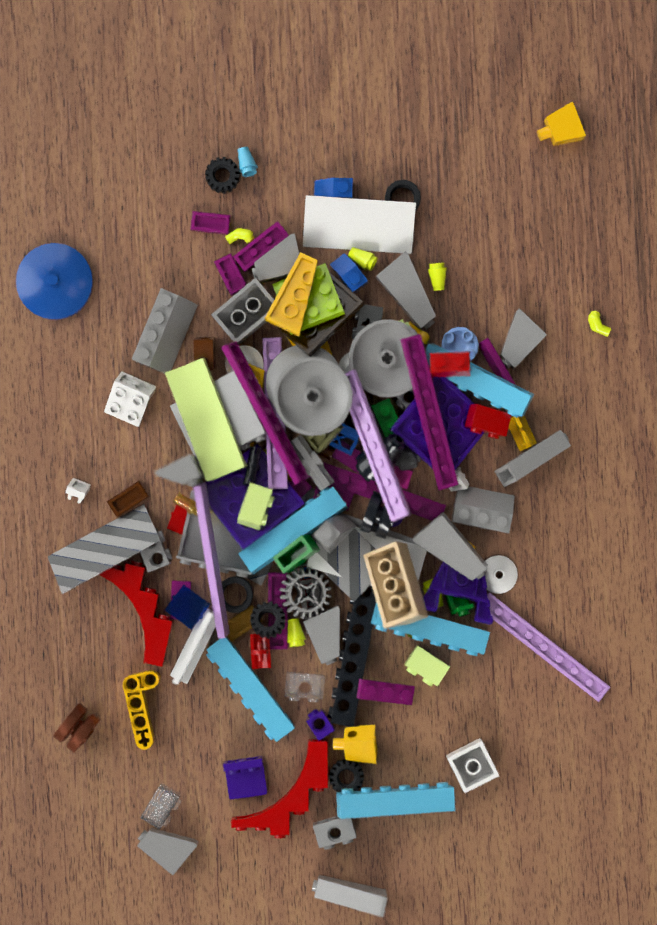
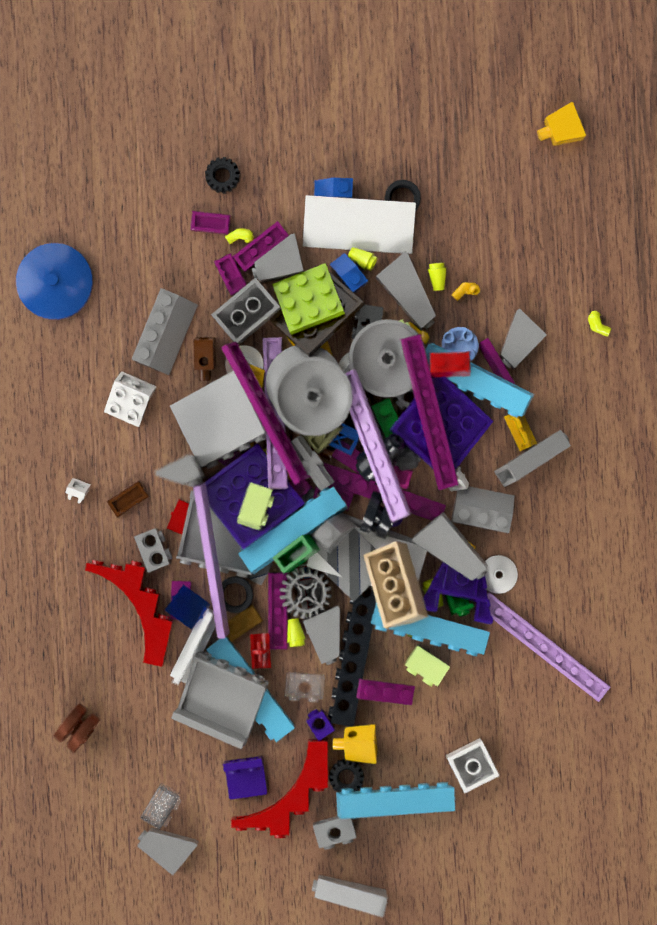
sticker [48,504,160,594] -> none
yellow beam [123,670,161,750] -> none
yellowish green arch [165,358,247,481] -> none
clear yellow pin [173,492,212,517] -> none
medium azure cone [238,147,258,177] -> none
black pin [243,446,262,486] -> none
black tyre [250,601,286,639] -> none
yellow wing [265,252,318,337] -> none
red brick [464,404,512,439] -> none
none -> light grey panel [171,651,269,749]
none -> yellow arm [451,282,480,301]

